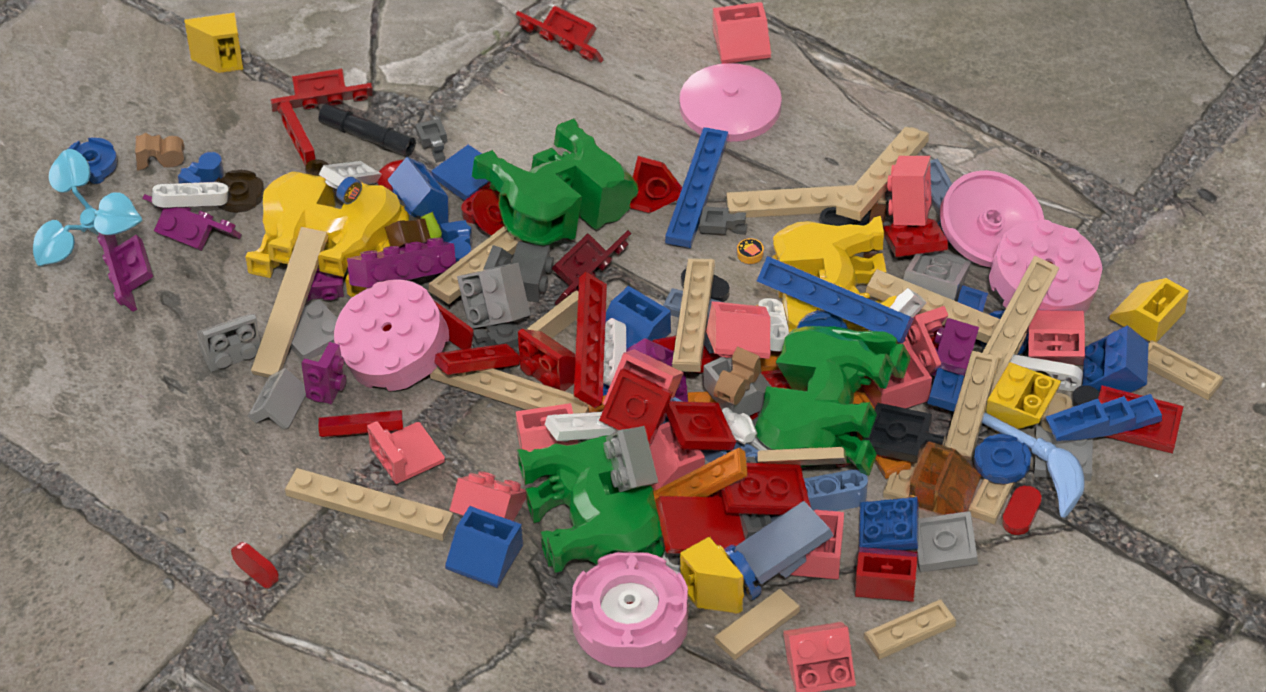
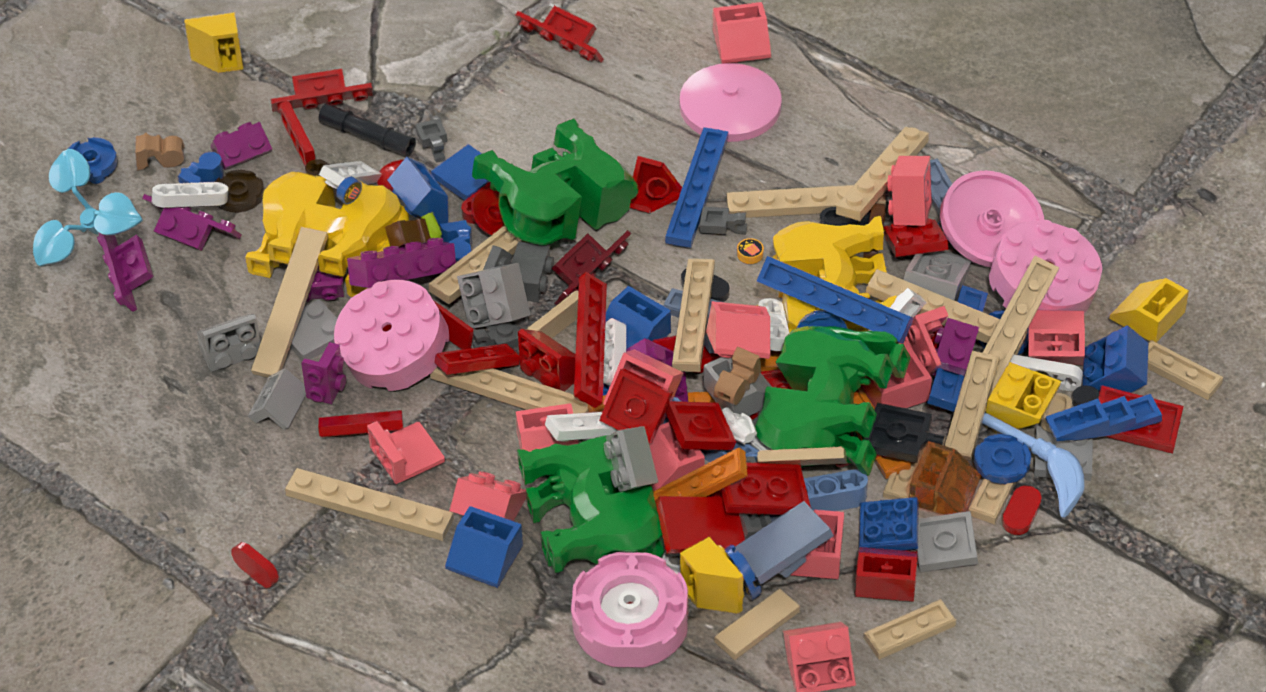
none -> magenta bracket [210,122,273,170]

